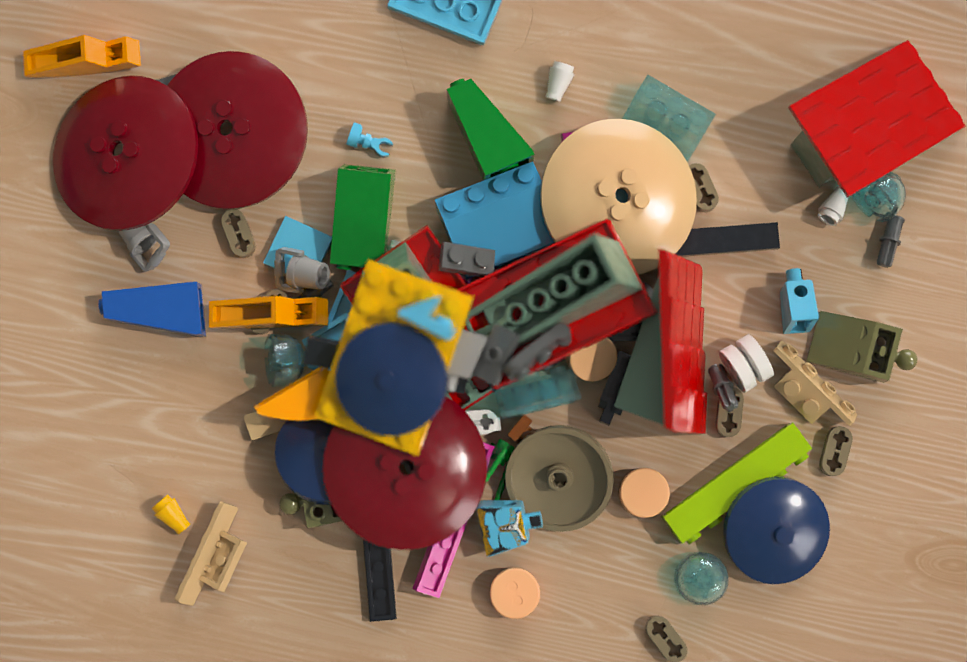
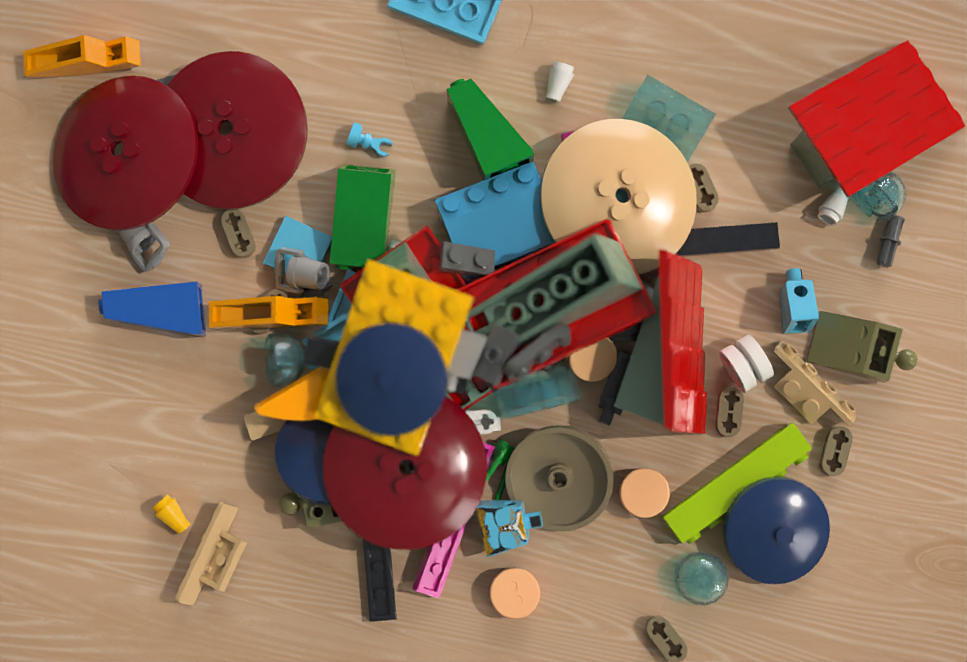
medium azure slope [398,296,458,340] -> none
dark orange plate [507,414,533,442] -> none
dark grey axle [708,364,738,412] -> none

